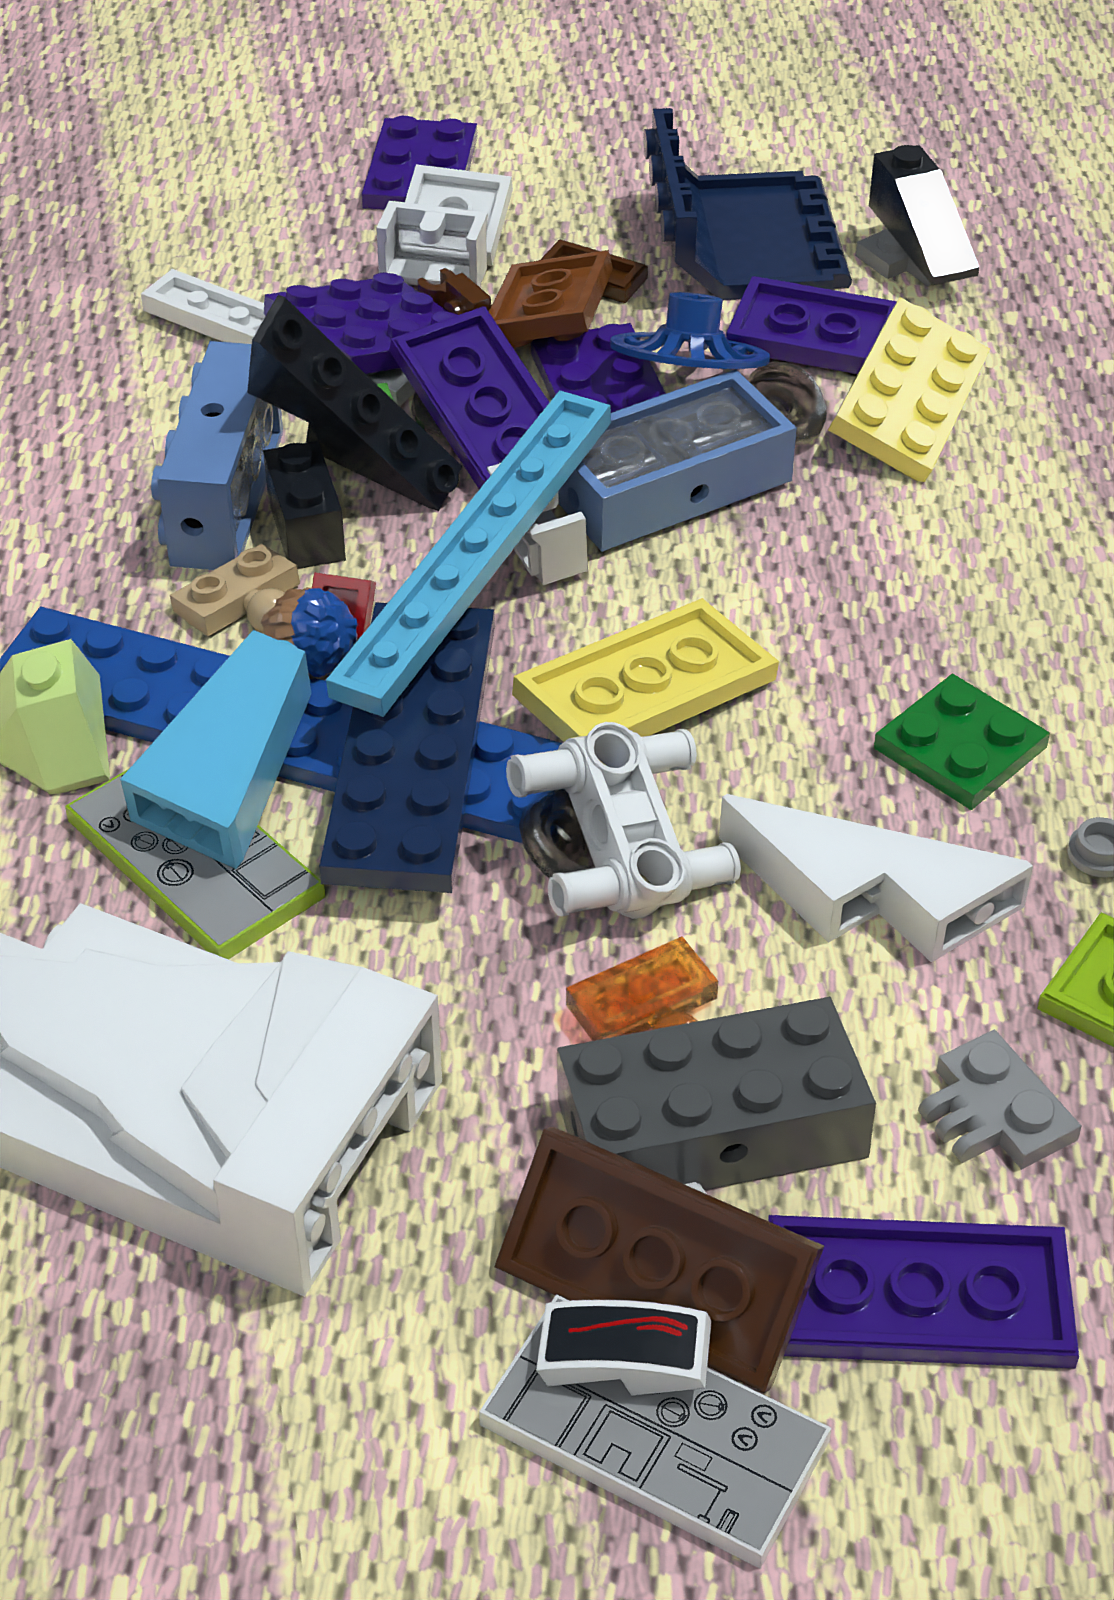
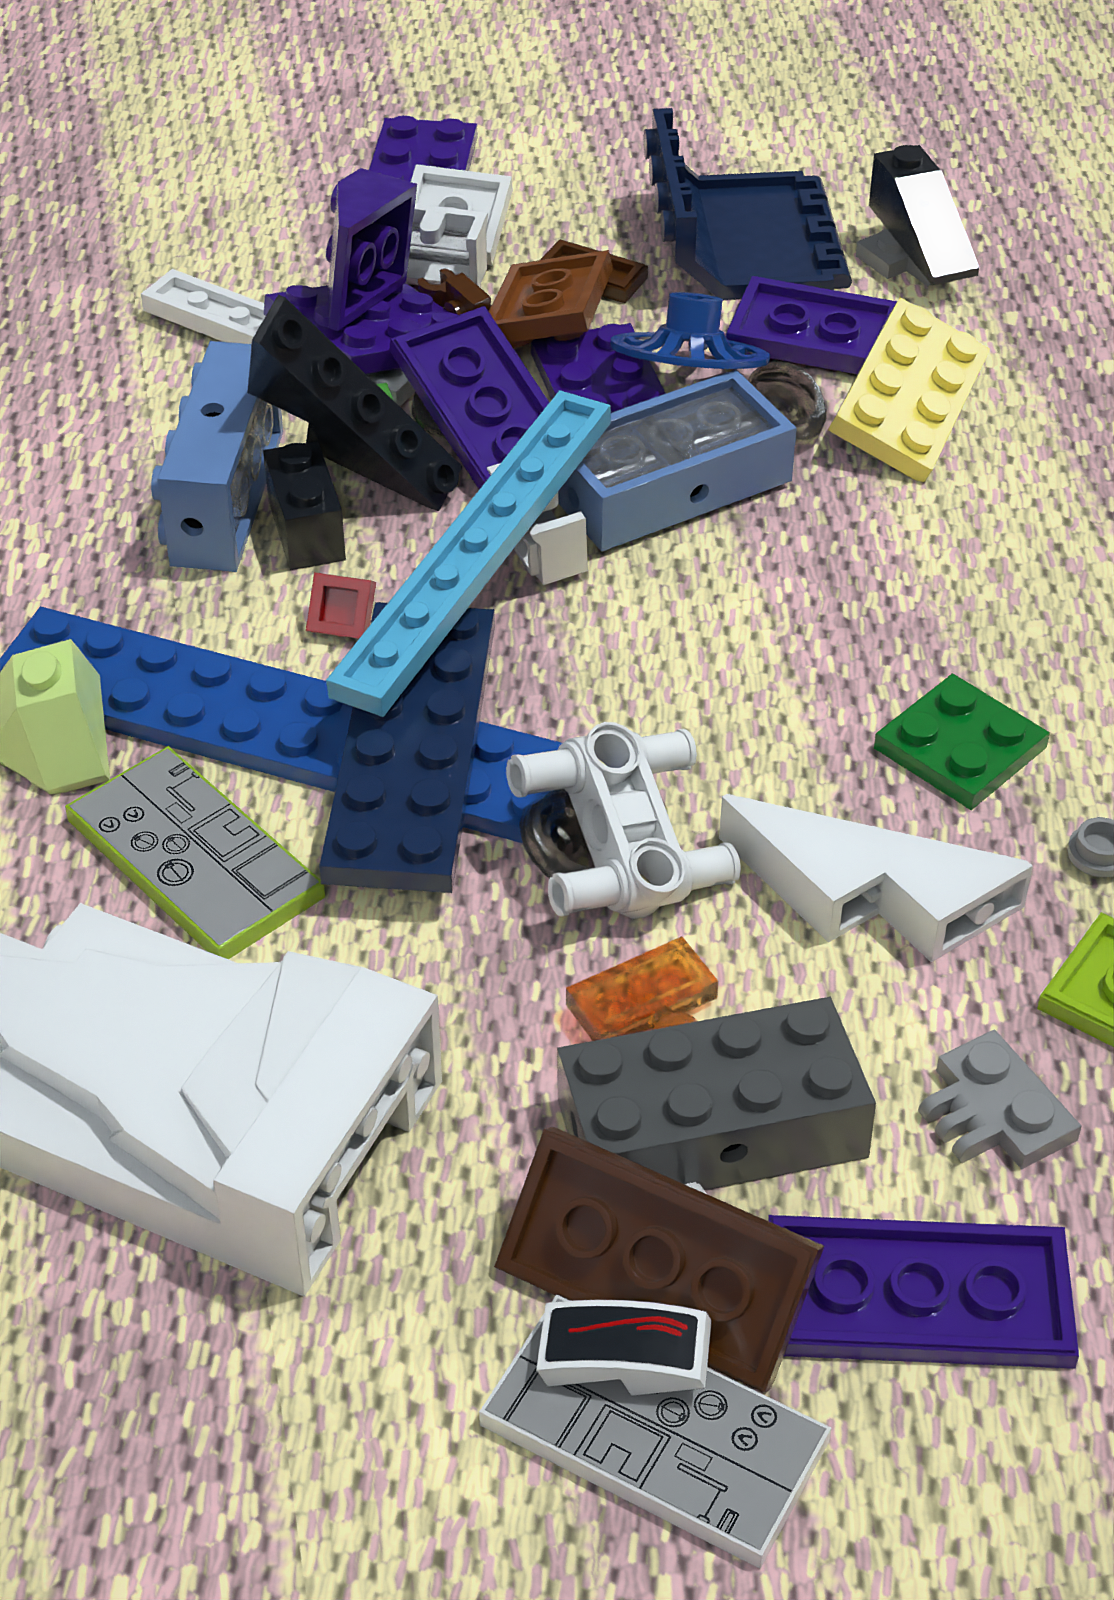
medium azure slope [120,630,312,869] -> none
tan plate [170,544,300,636] -> none
blue piece [261,587,357,680] -> none
light yellow plate [512,598,779,742] -> none
none -> dark purple slope [326,168,417,331]

